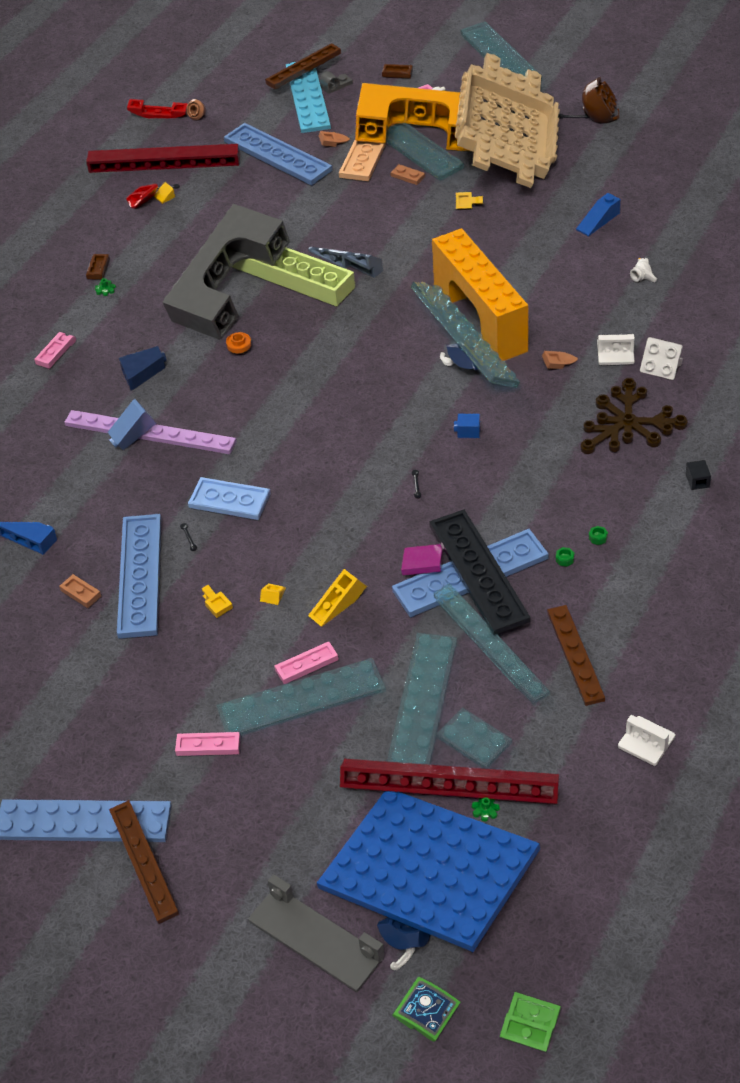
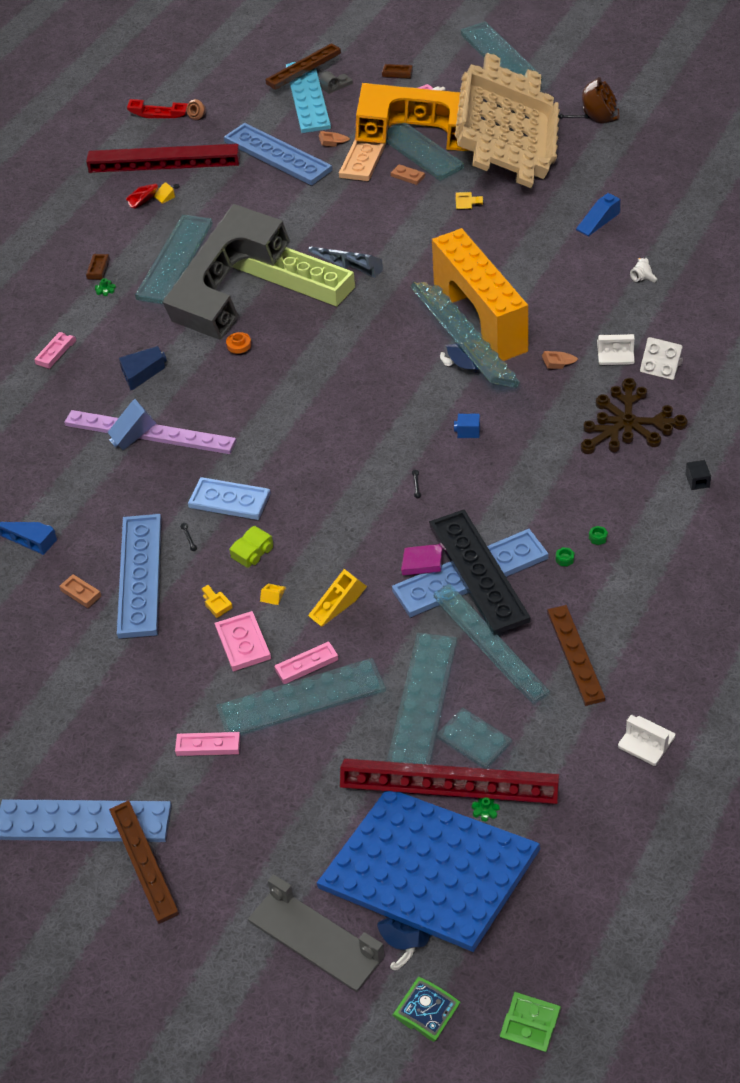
none -> clear light blue plate [135,215,213,304]
none -> bright pink plate [215,611,271,671]
none -> lime brick [229,526,273,568]

